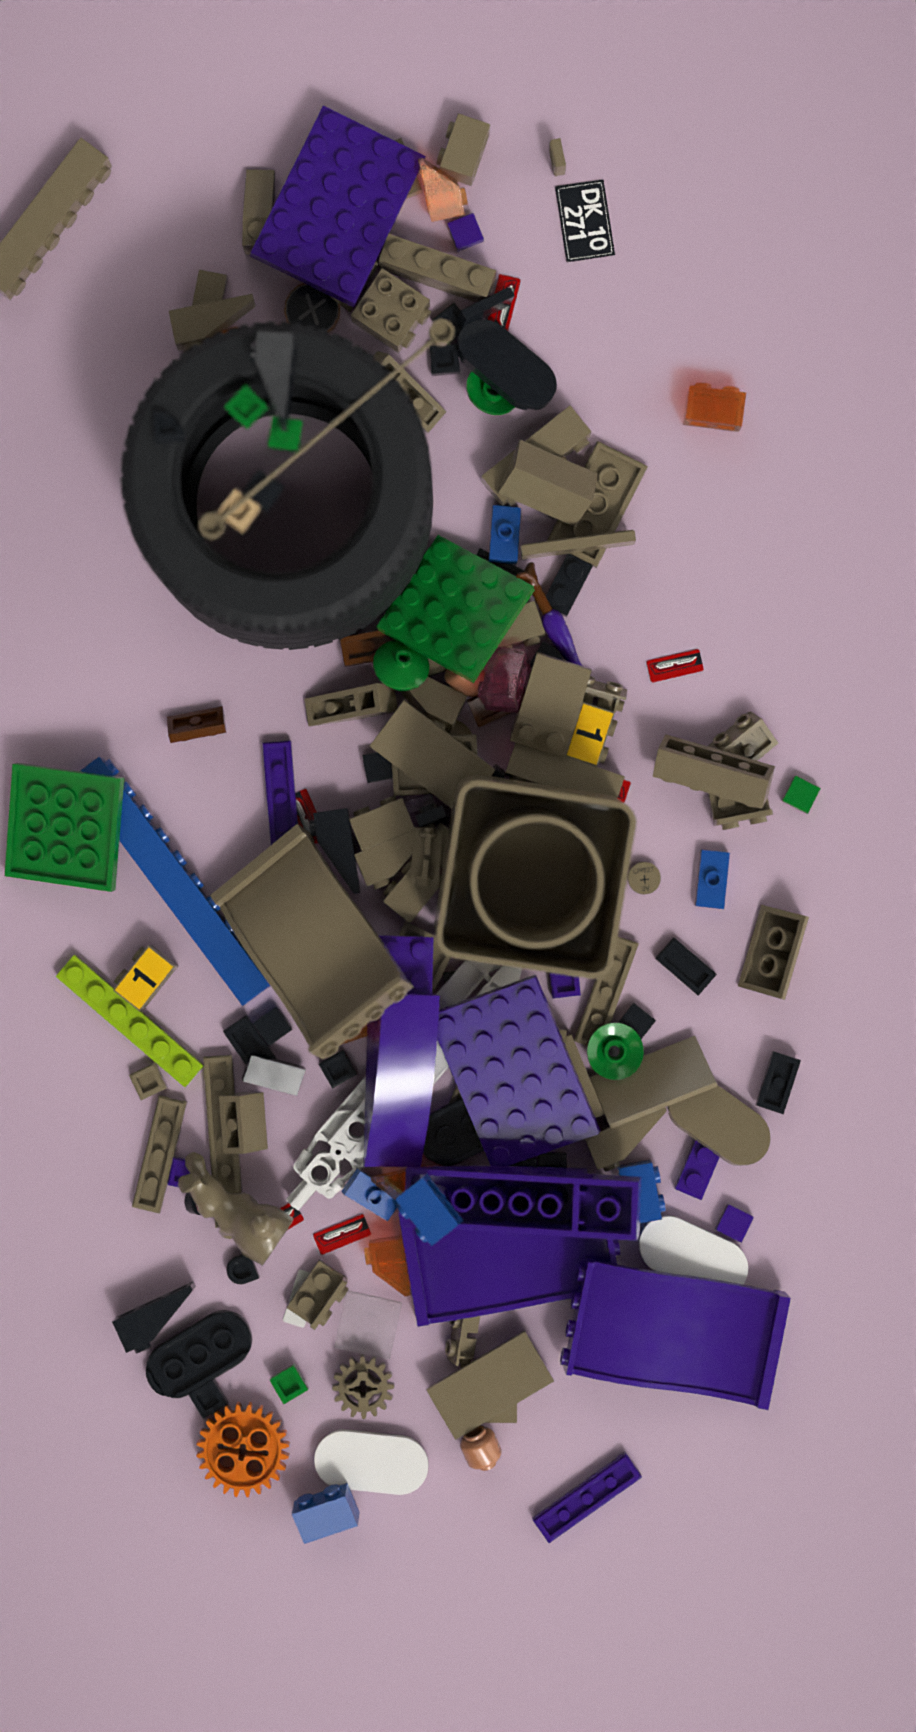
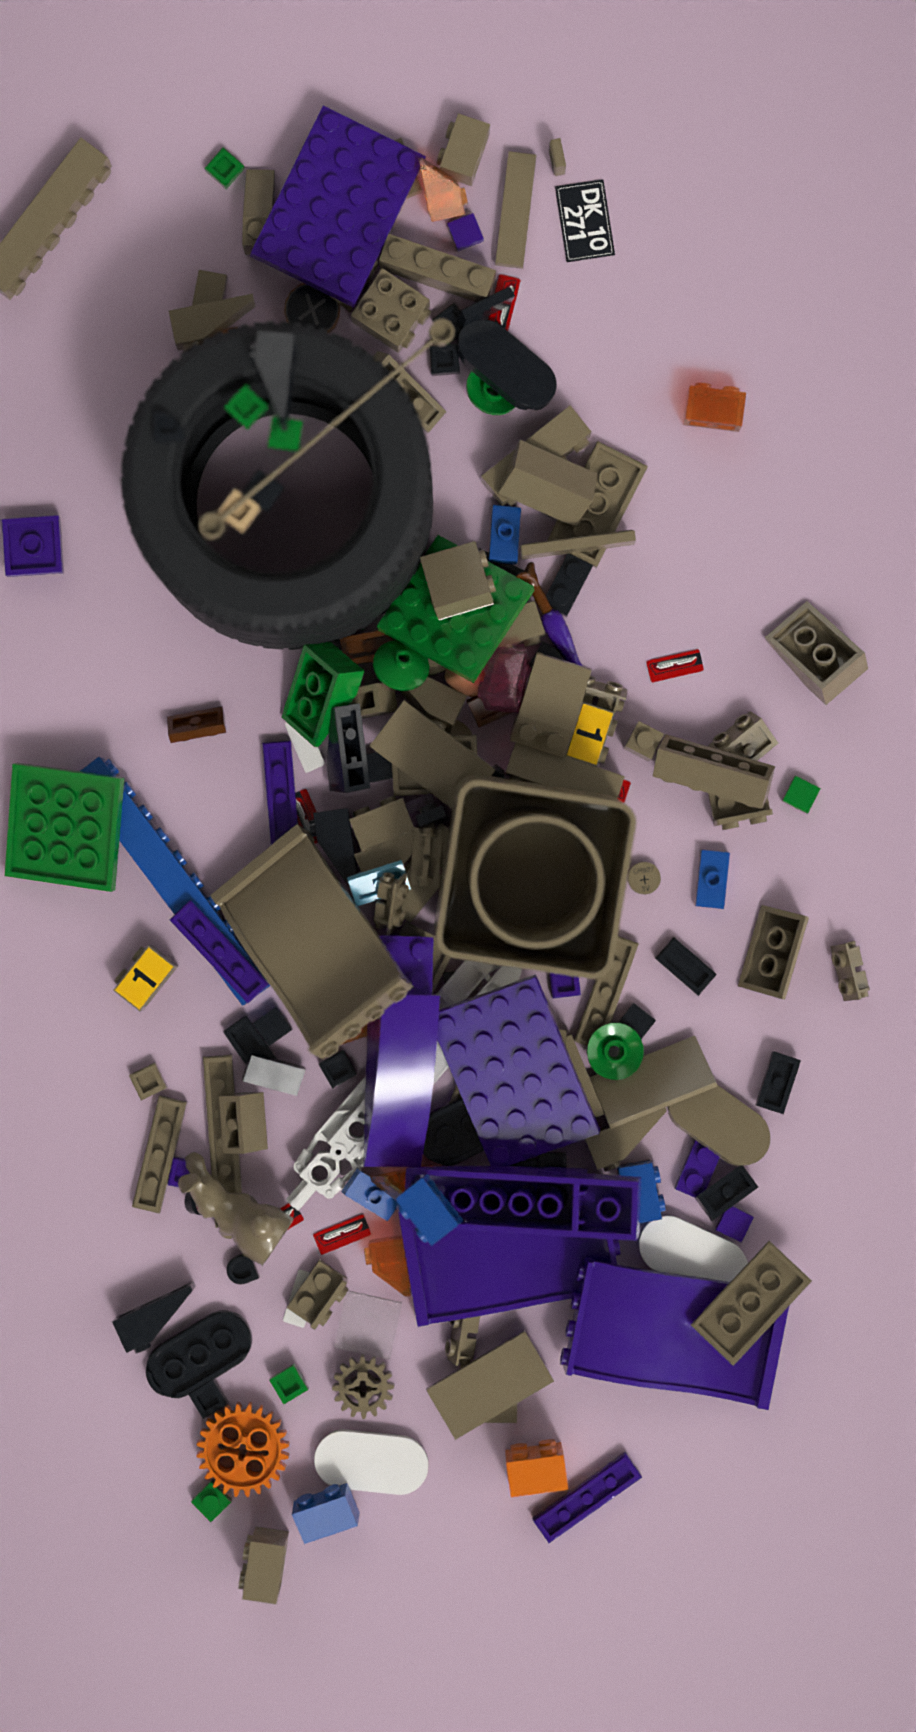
lime plate [55,955,204,1087] -> none
nougat head [460,1425,502,1471] -> none
none -> dark purple plate [2,515,64,577]
none -> dark purple tile [169,900,269,1003]
none -> green plate [191,1479,232,1522]
none -> green tile [204,148,245,190]
none -> dark tan brick [238,1526,289,1605]
none -> green slope [281,642,364,747]
none -> white sticker [285,722,325,773]
none -> black slope [326,703,370,793]
none -> medium azure plate [347,860,411,906]
none -> dark tan hinge [373,873,409,936]
none -> dark tan piece [420,541,496,620]
none -> dark tan tile [495,151,537,269]
none -> orange brick [505,1439,569,1497]
none -> dark tan brick [624,721,664,762]
none -> dark tan tile [691,1241,812,1366]
none -> black plate [695,1166,759,1221]
none -> dark tan slope [765,601,868,705]
none -> dark tan hinge [830,941,870,1001]

